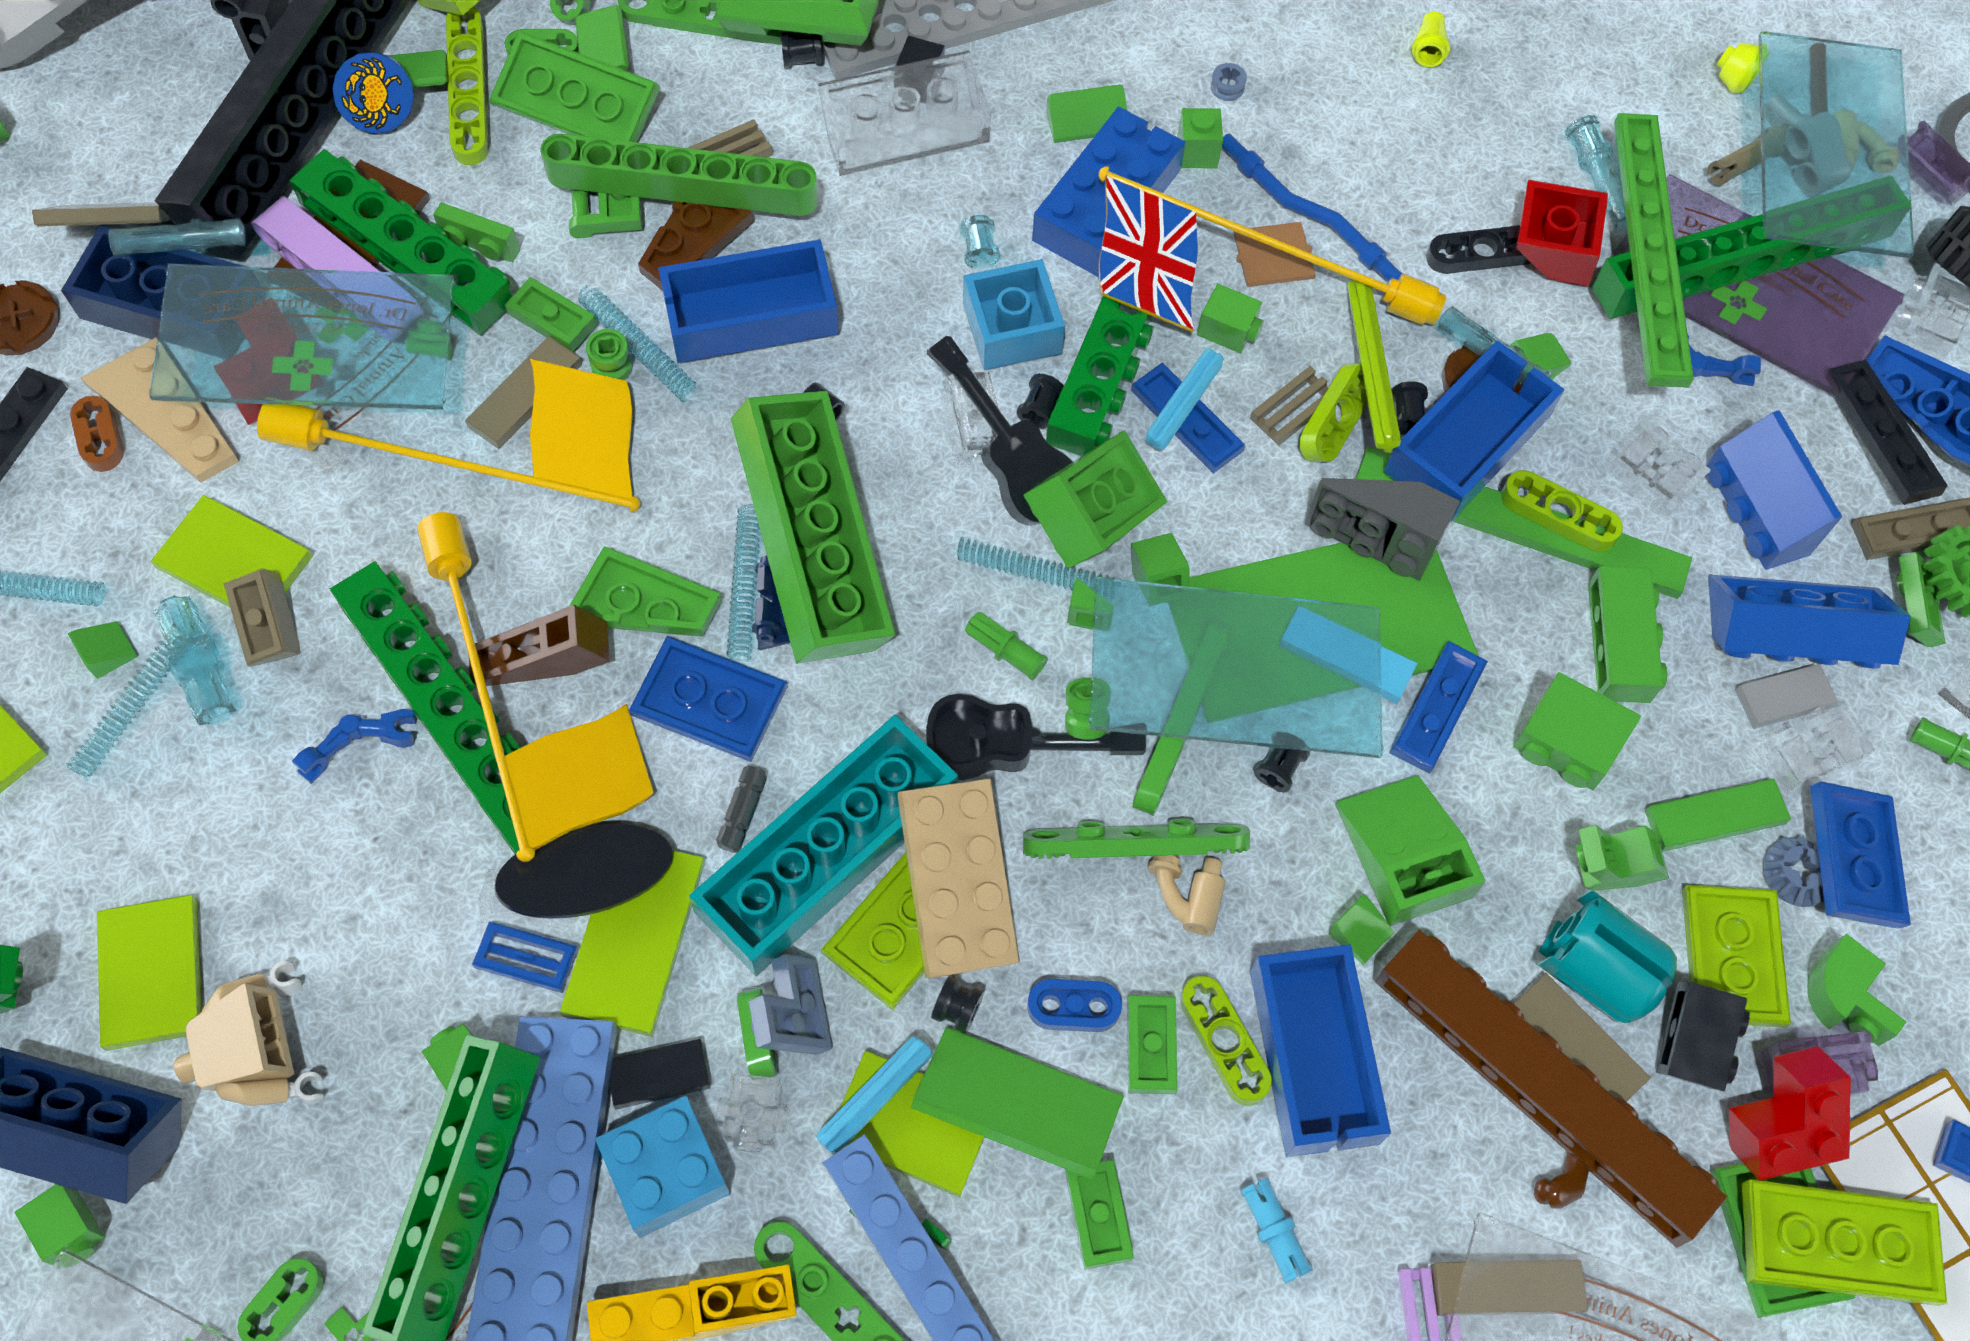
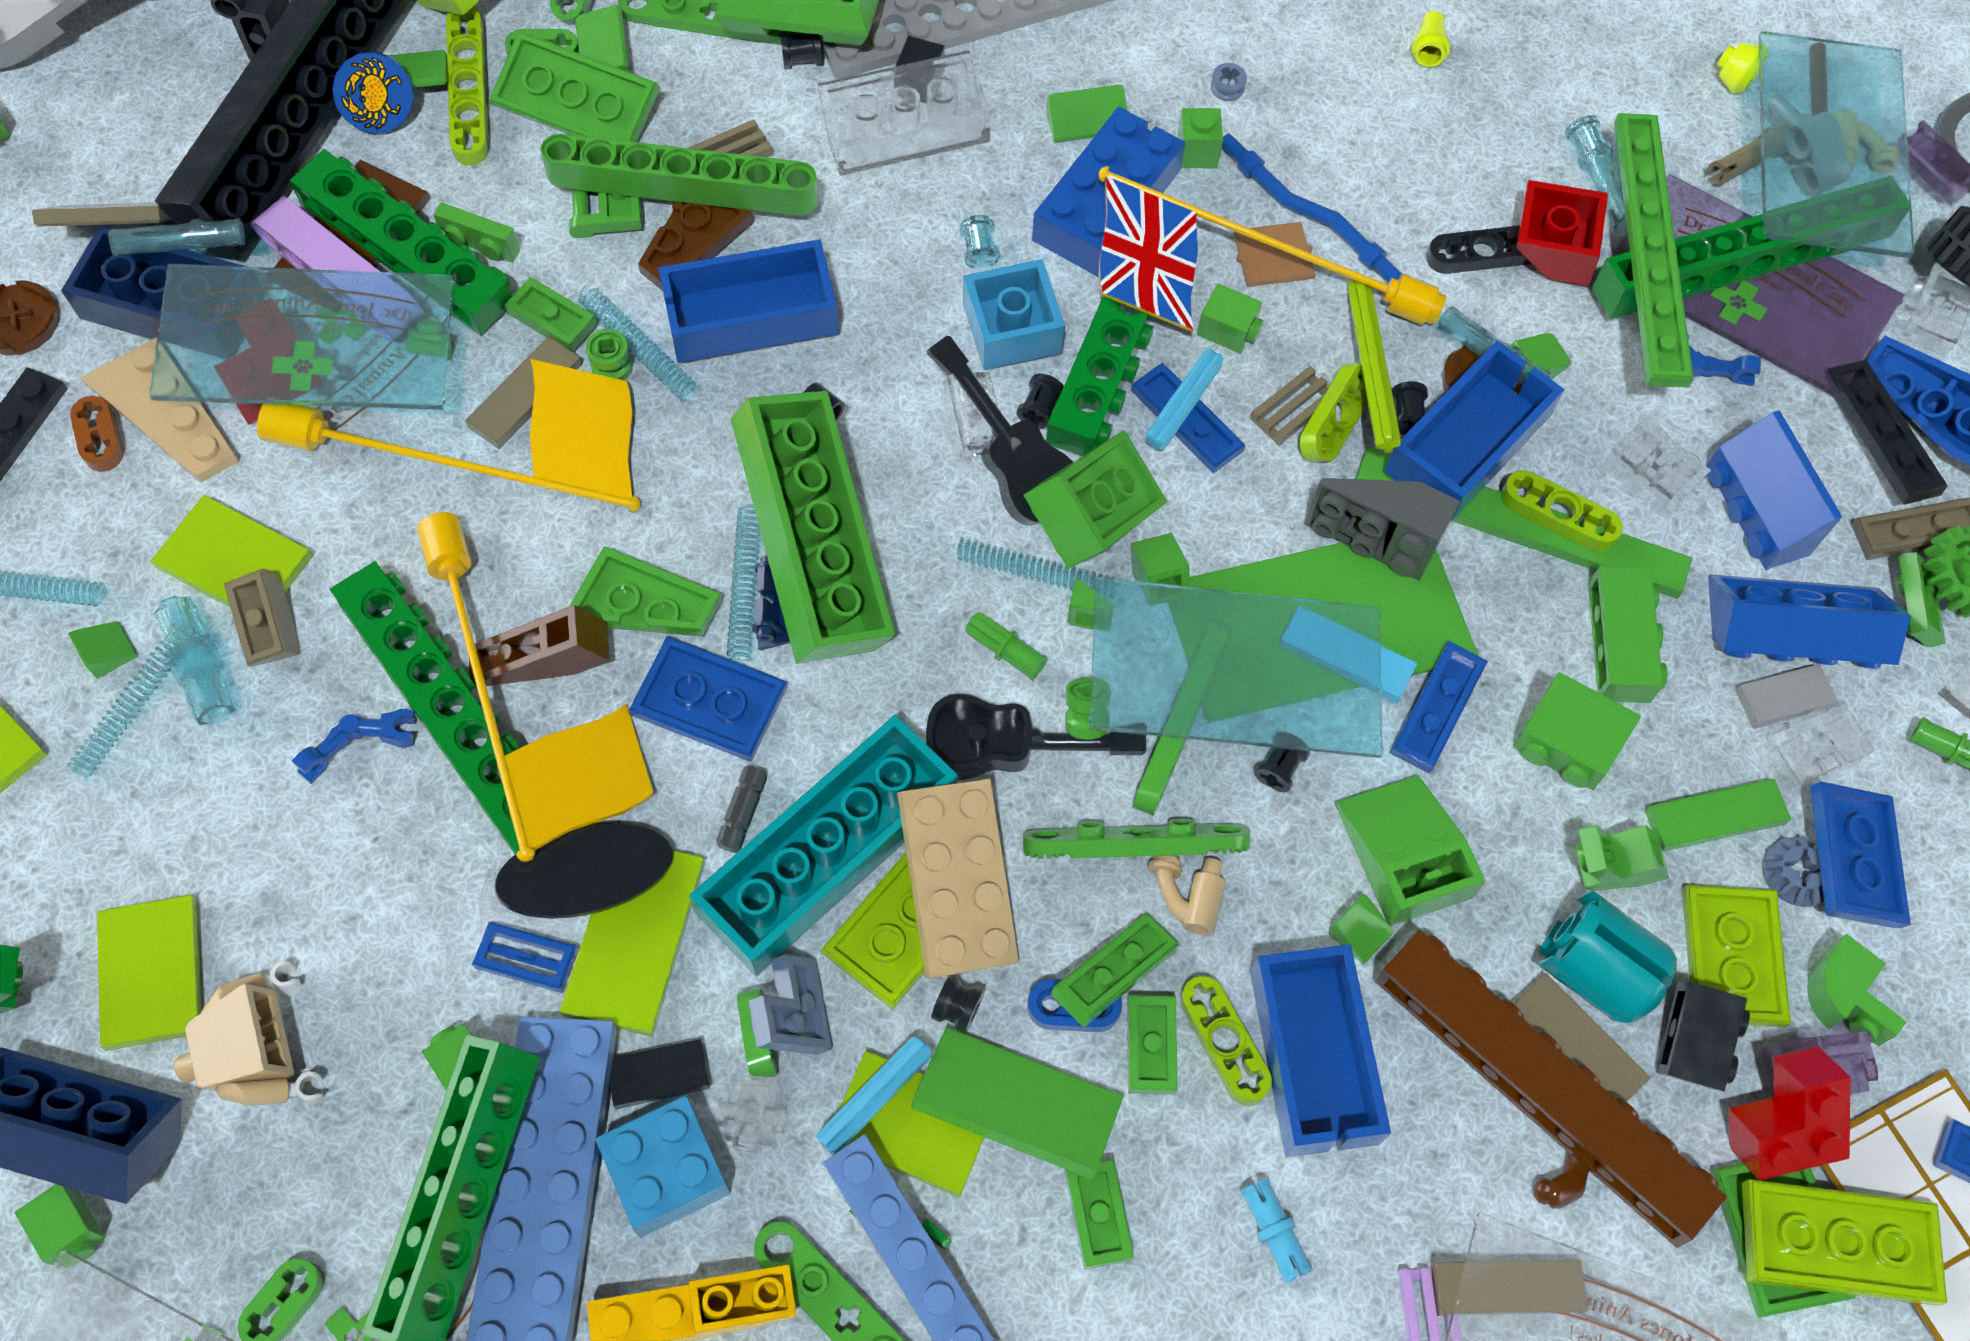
none -> bright green tile [1051,912,1180,1028]

